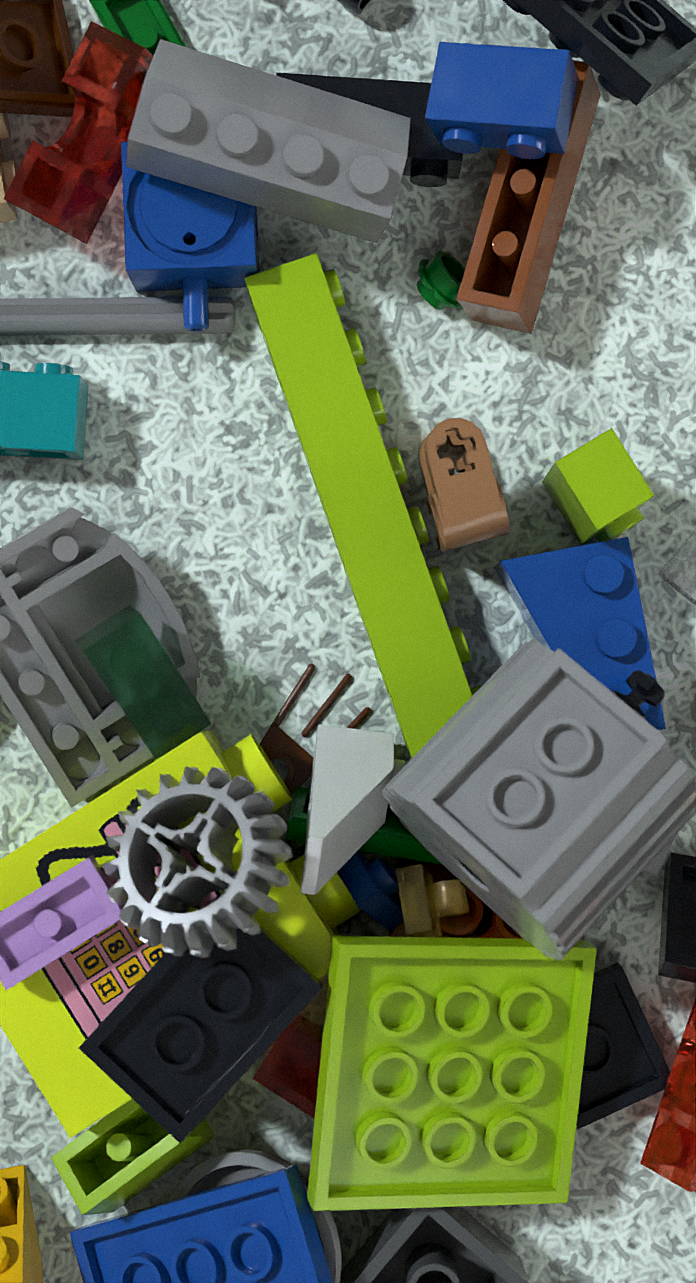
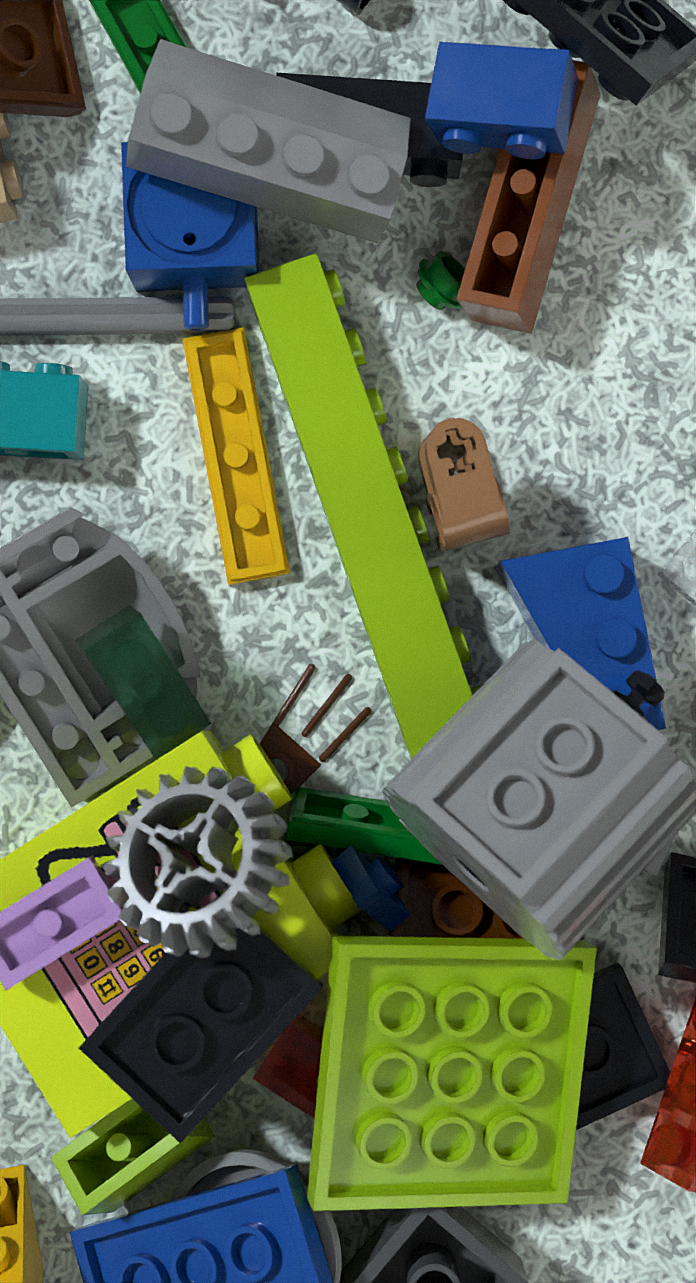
clear red arch [4,21,153,244] -> none
white slope [301,724,405,895] -> none
clear yellow tile [396,864,469,938] -> none
lime brick [542,428,655,545] -> none
none -> yellow tile [182,327,290,586]

